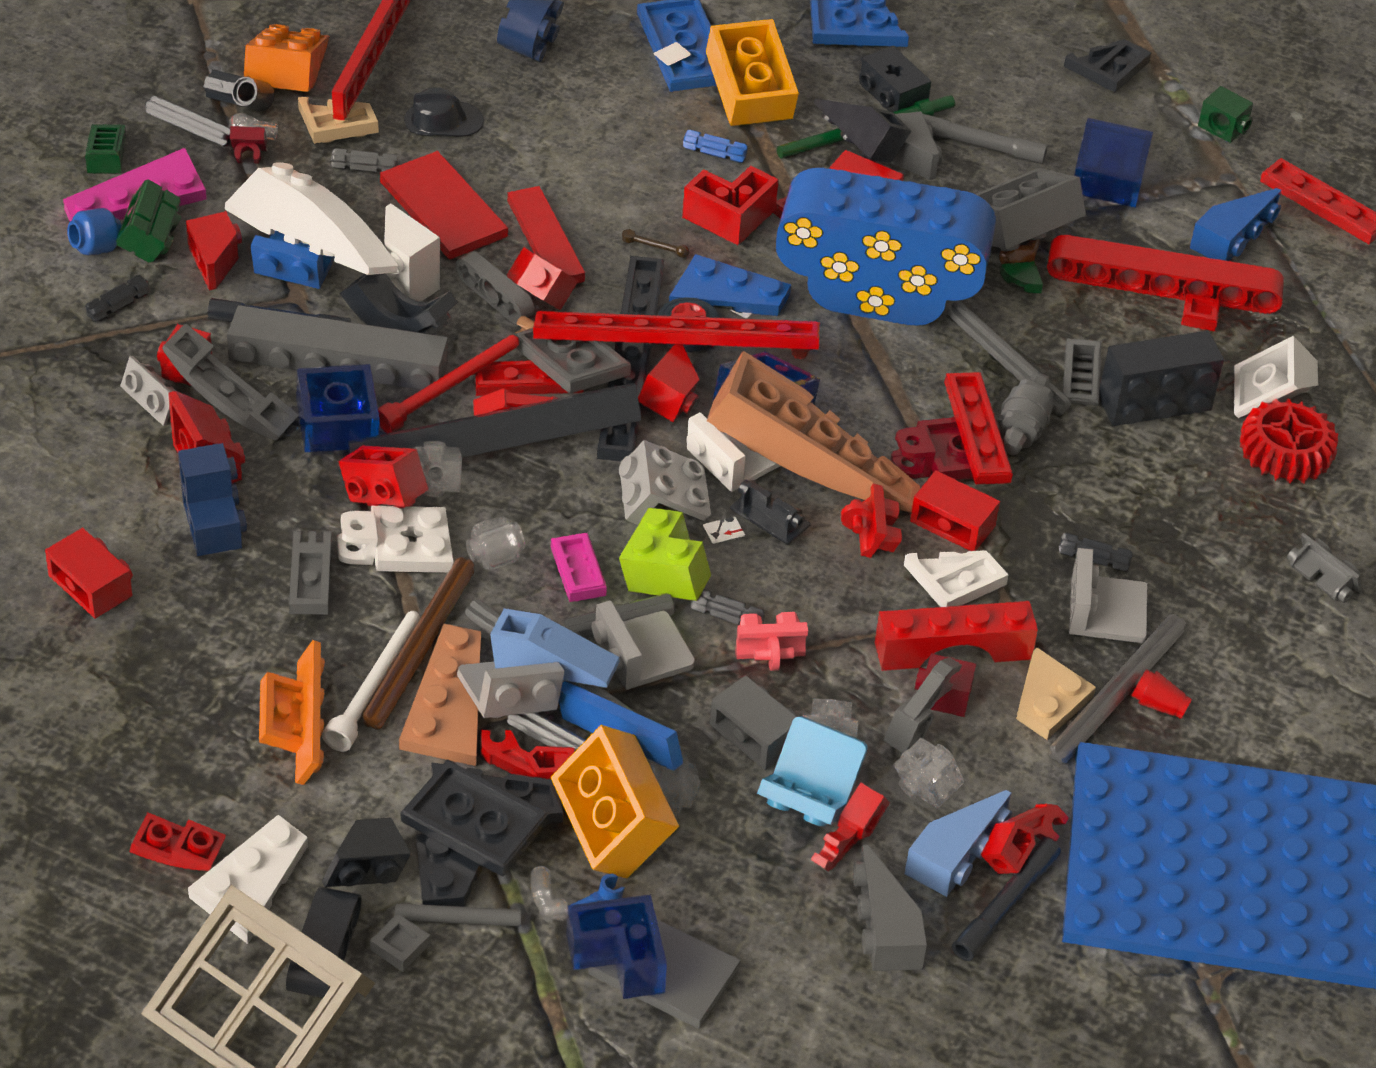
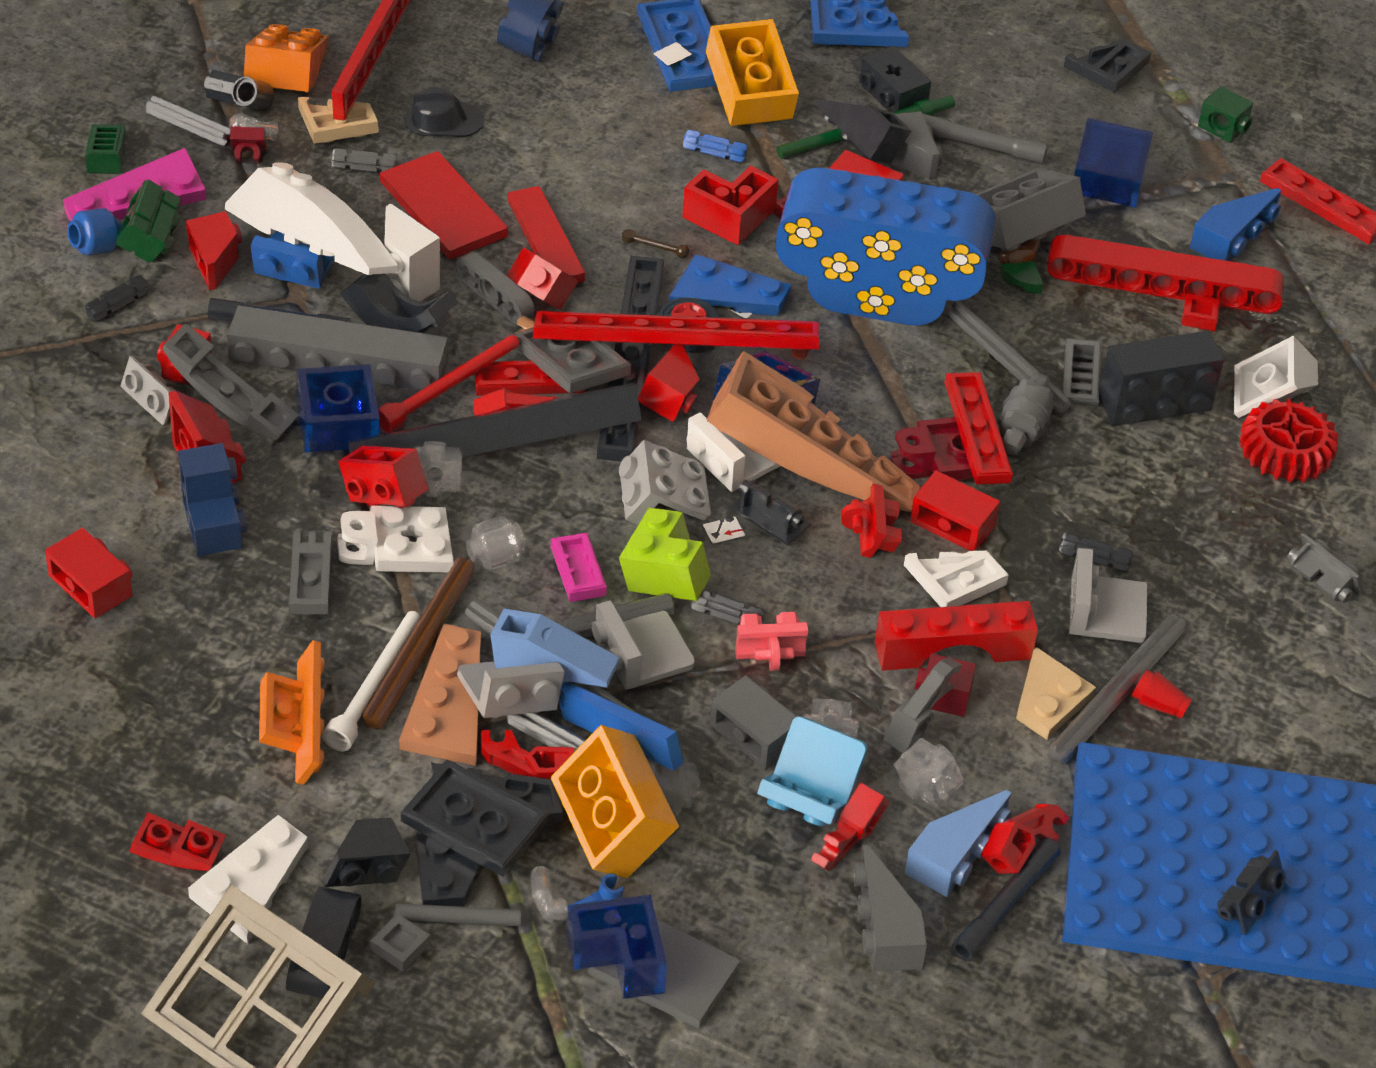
none -> black hinge [1217,850,1286,935]

